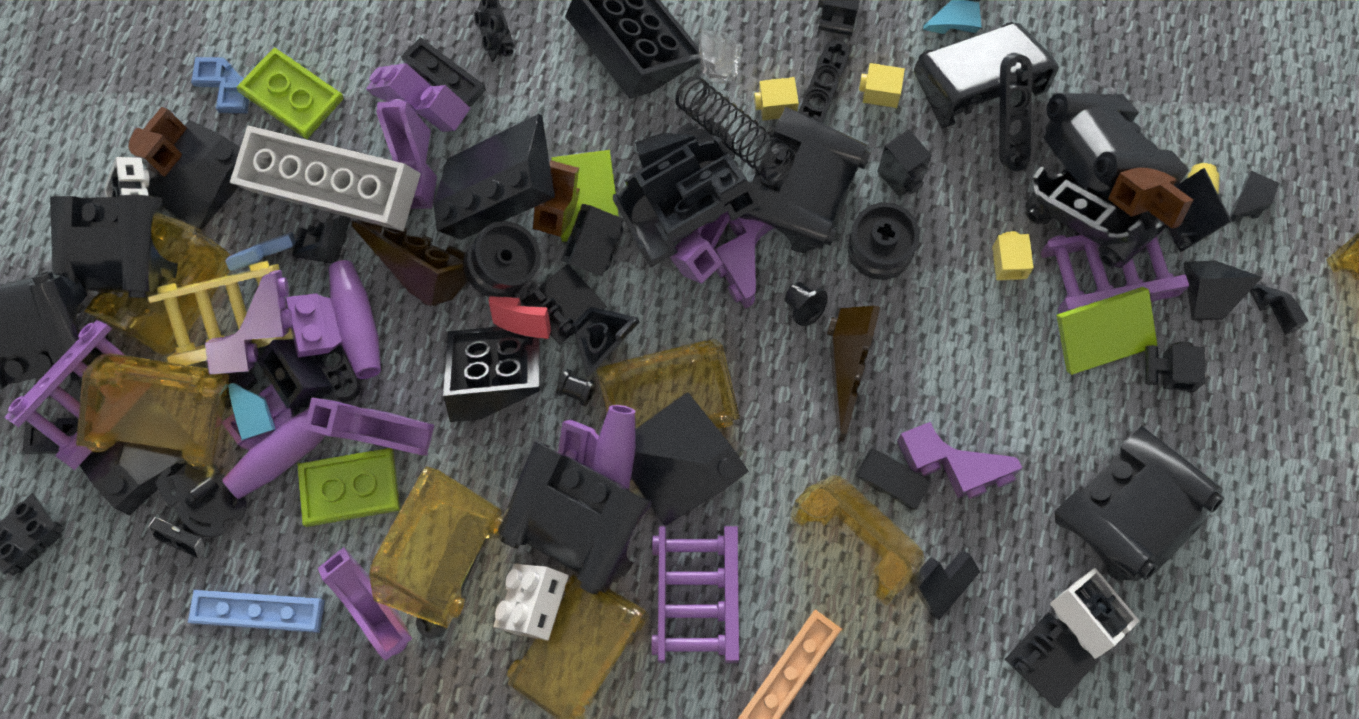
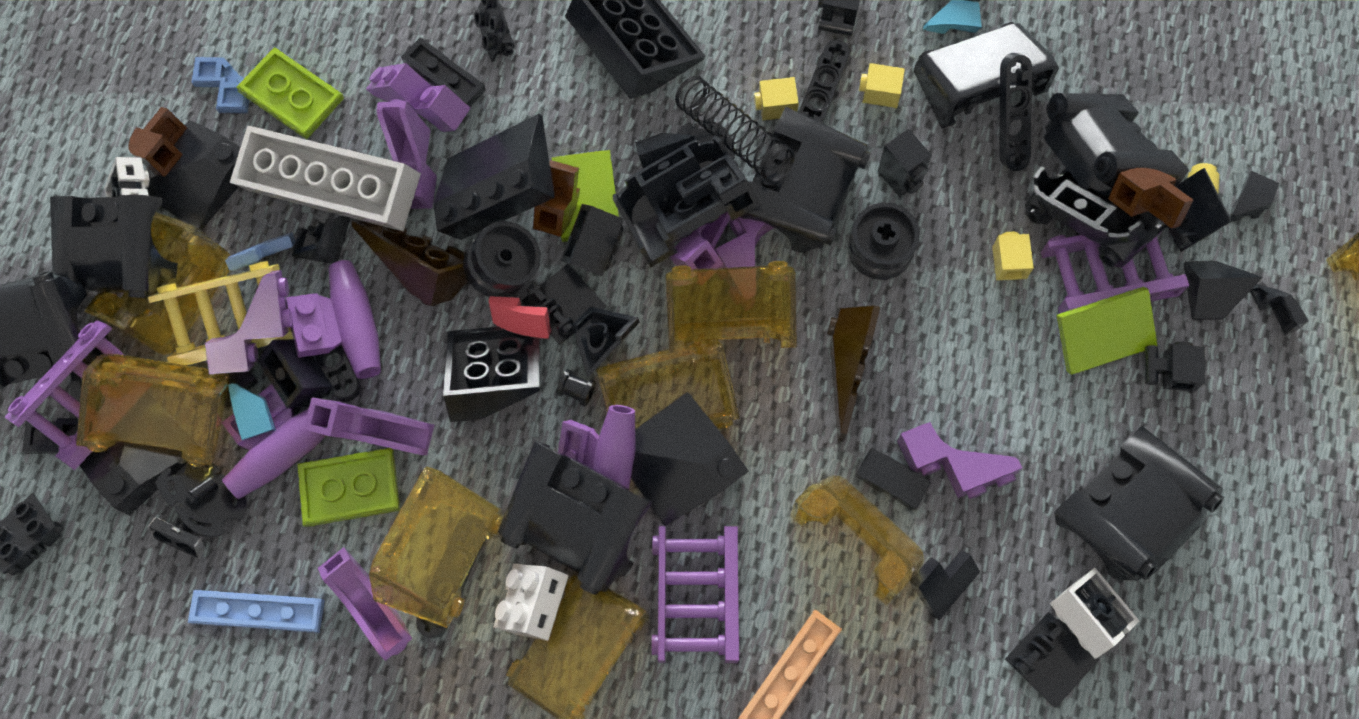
clear slope [698,29,743,84] -> none
black piece [784,282,828,326] -> none
none -> clear yellow windscreen [666,261,797,353]

